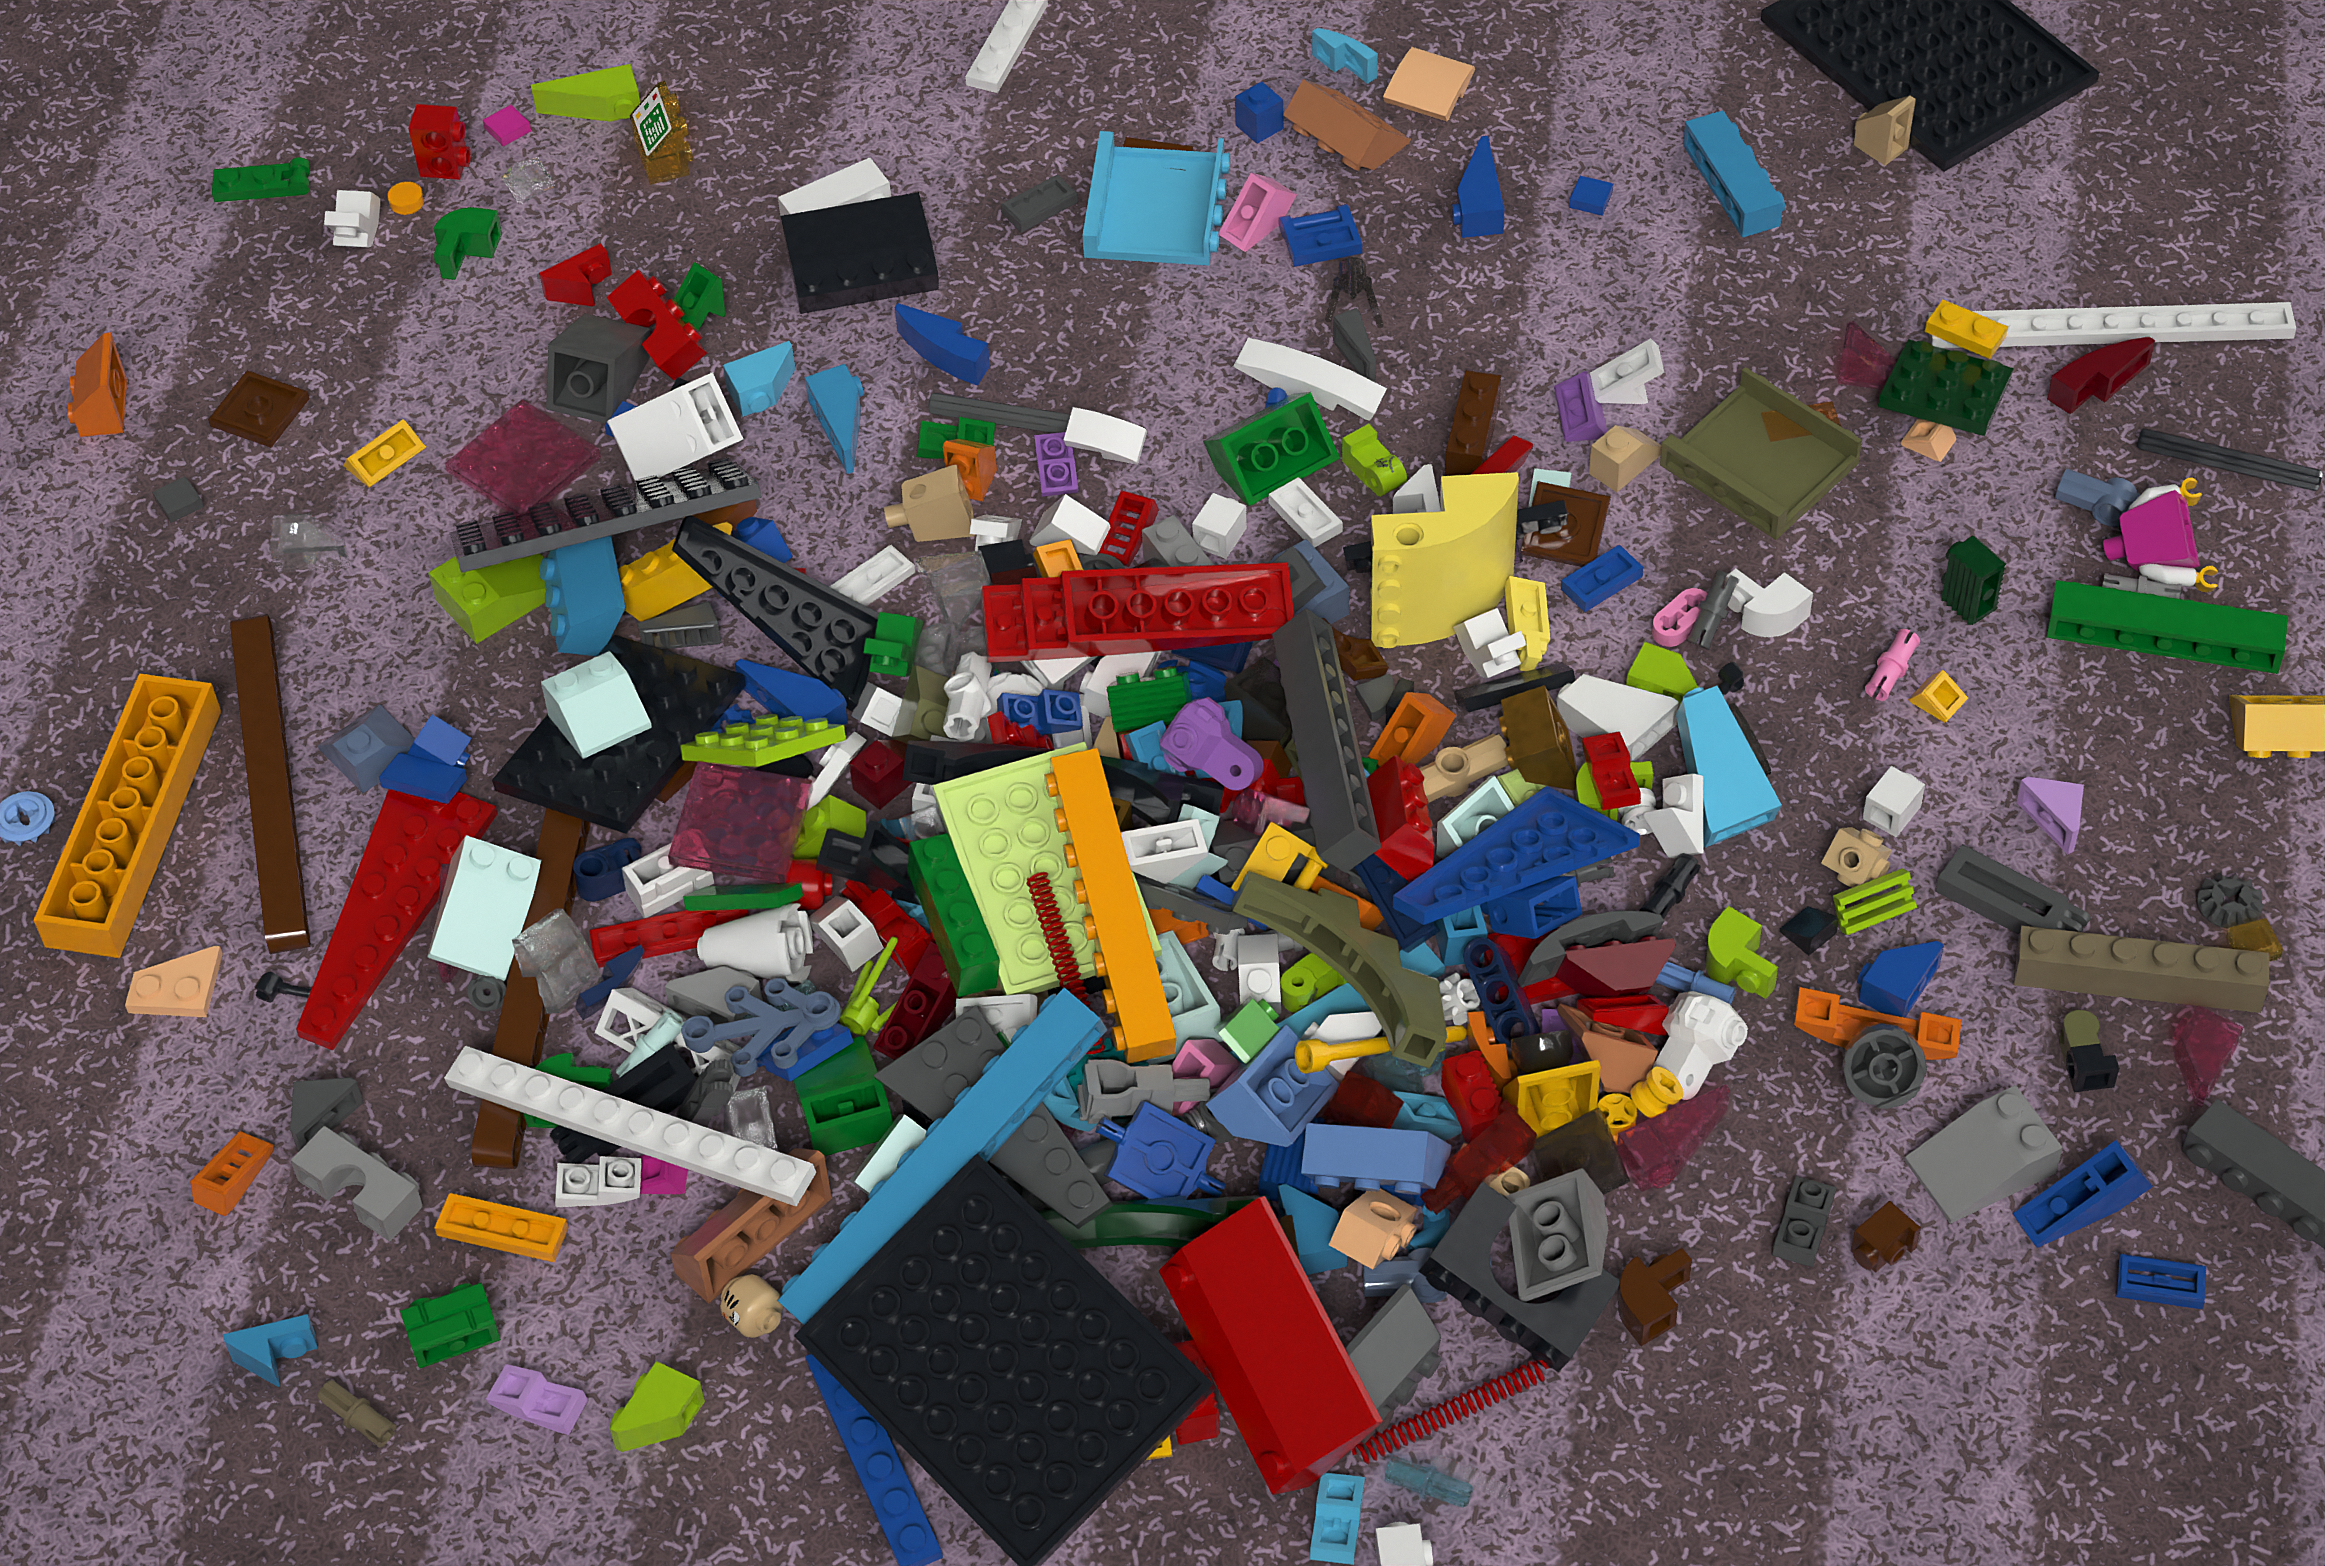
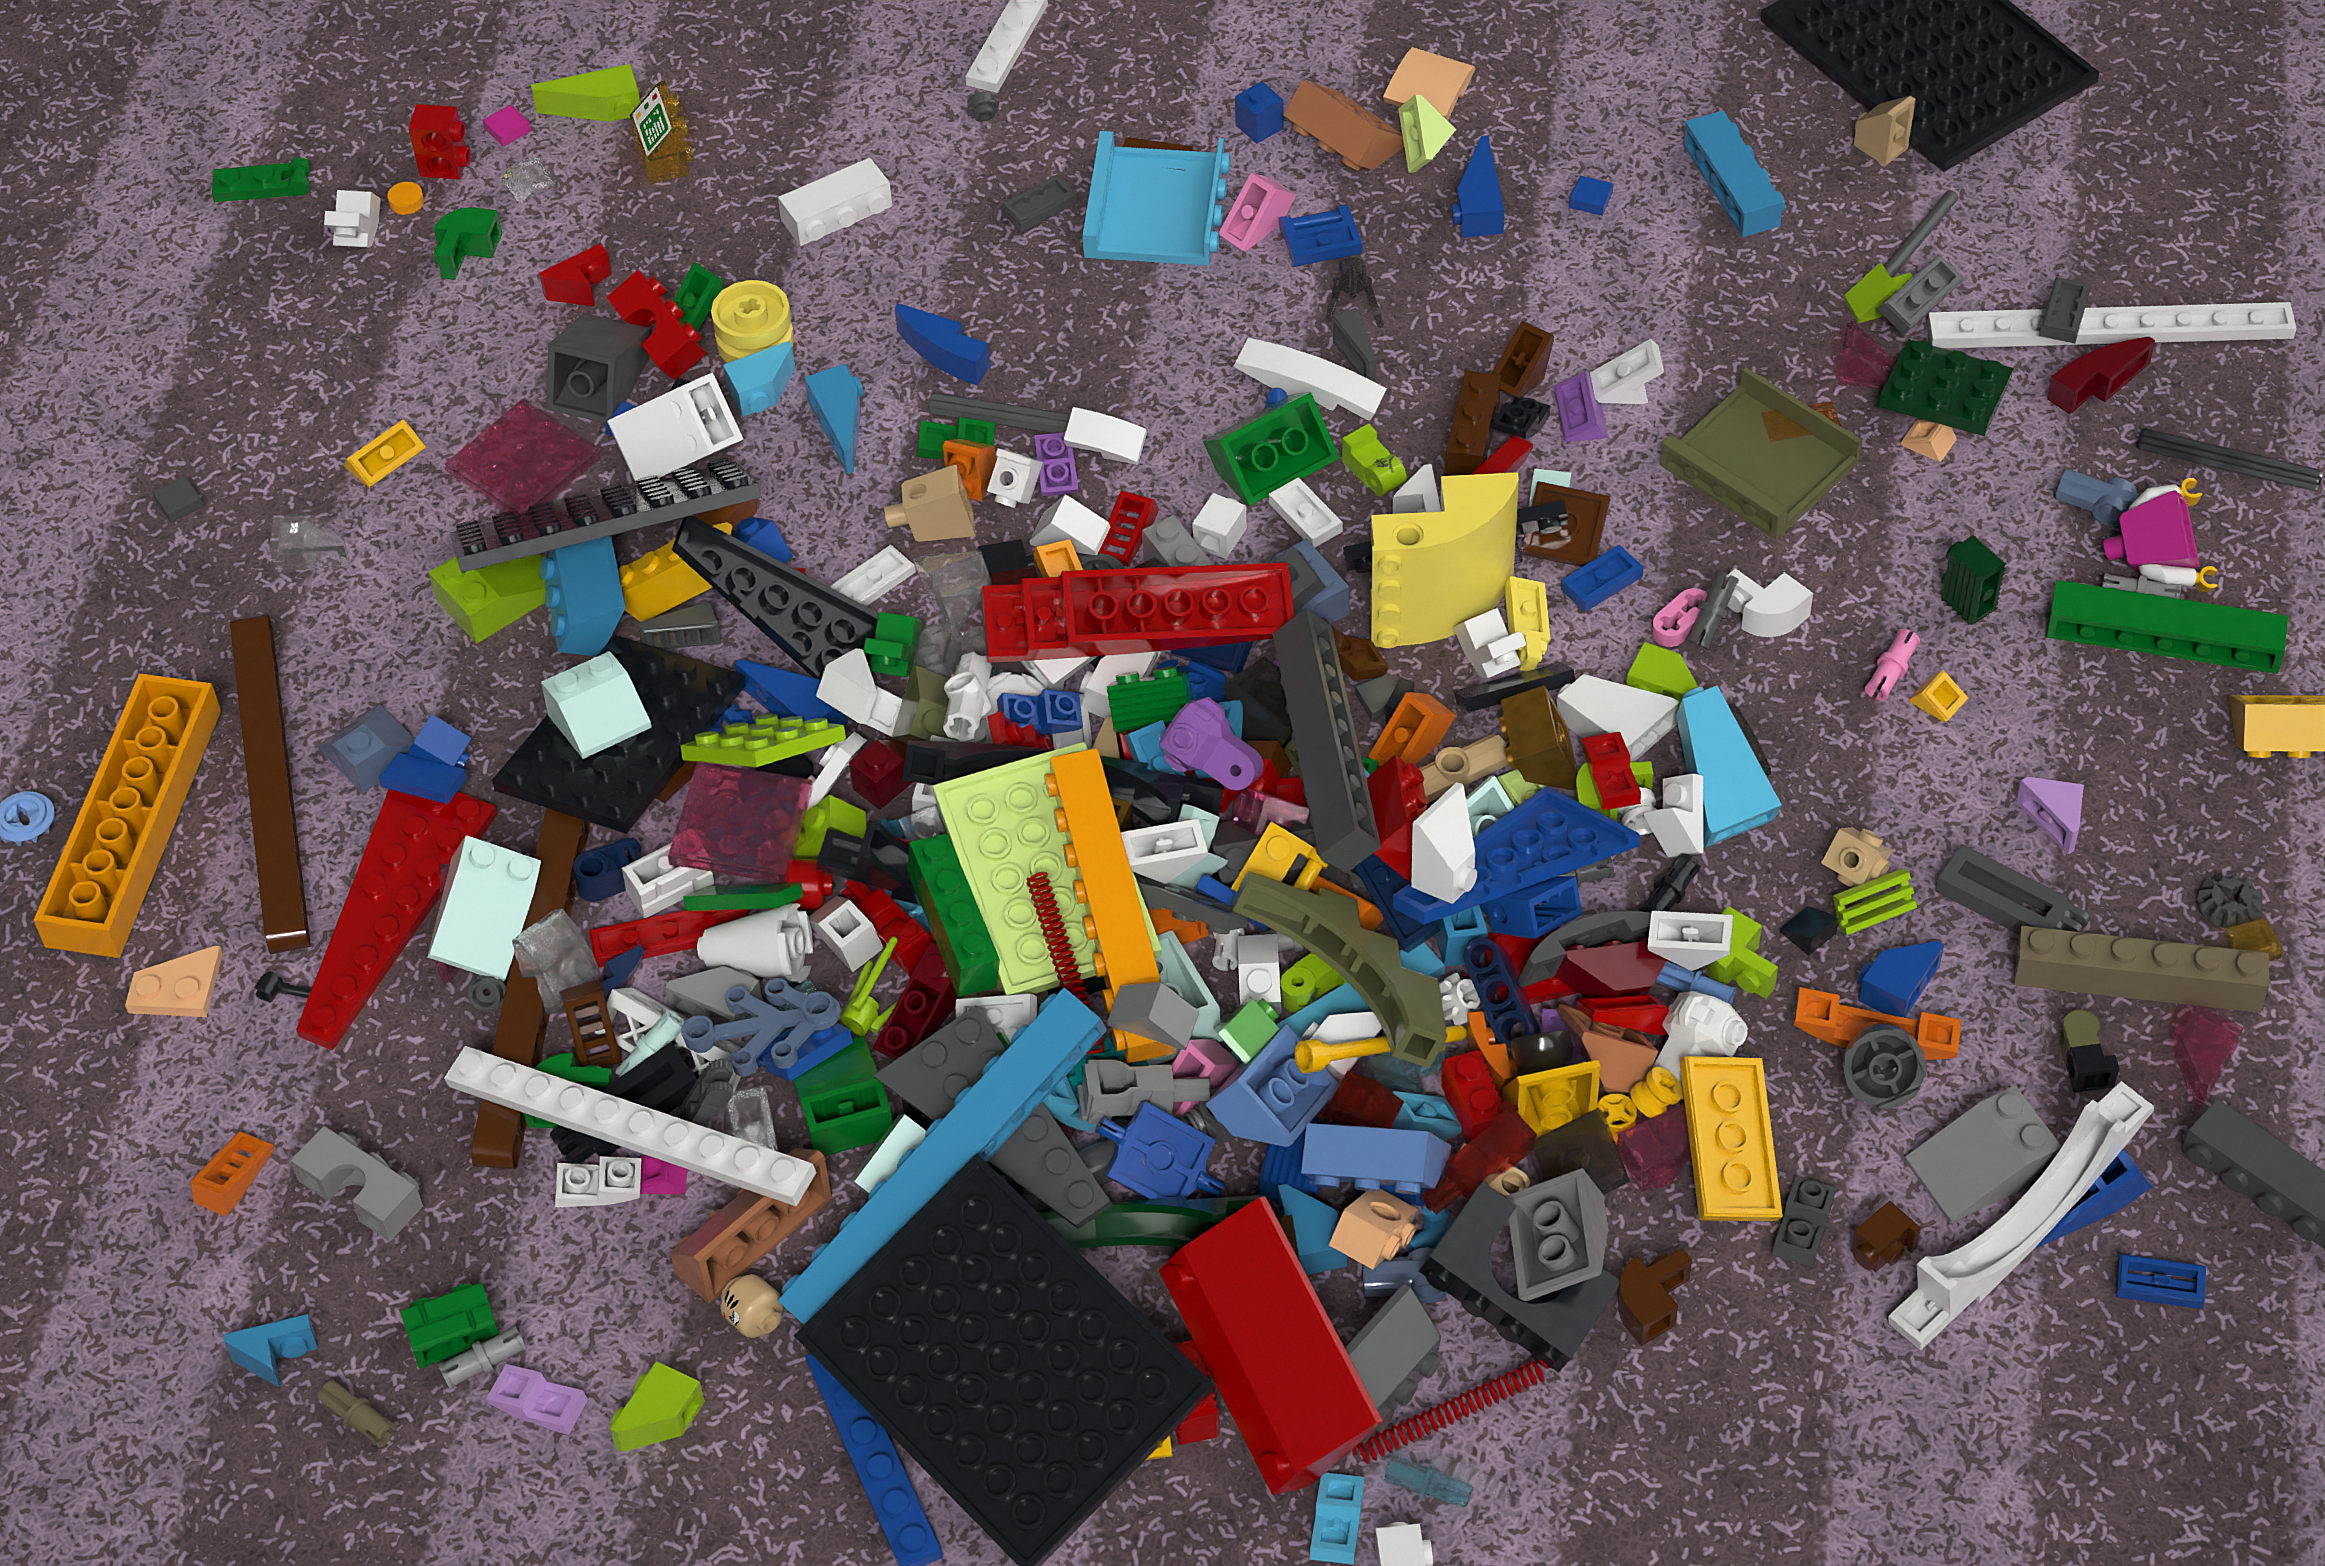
orange slope [67,332,127,437] -> none
reddish brown tile [208,370,310,448] -> none
dark grey slope [290,1077,364,1152] -> none
light orange plate [434,1193,569,1262] -> none
black slope [781,192,939,314] -> none
white slope [970,514,1022,560] -> none
medium azure slope [1312,28,1378,84] -> none
tan slope [1589,425,1661,492] -> none
black hand [1718,662,1744,696] -> none
white brick [1863,766,1925,837] -> none
yellow plate [1925,299,2008,359] -> none
none -> light grey pin [438,1325,527,1389]
none -> reddish brown slope [560,980,622,1068]
none -> light yellow wheel [711,280,794,363]
none -> white slope [816,648,878,724]
none -> dark grey plate [966,92,999,122]
none -> white brick [987,448,1043,508]
none -> light grey slope [1107,982,1199,1051]
none -> yellowish green slope [1398,95,1456,173]
none -> white slope [1411,782,1477,904]
none -> black slope [1491,397,1551,439]
none -> reddish brown slope [1492,320,1555,399]
none -> white slope [1647,911,1733,971]
none -> yellow tile [1680,1056,1783,1221]
none -> lime slope [1844,263,1913,323]
none -> dark grey tile [1878,254,1964,335]
none -> dark grey bar [1884,190,1958,278]
none -> white slope [1888,1081,2154,1351]
none -> dark grey plate [2039,277,2091,344]

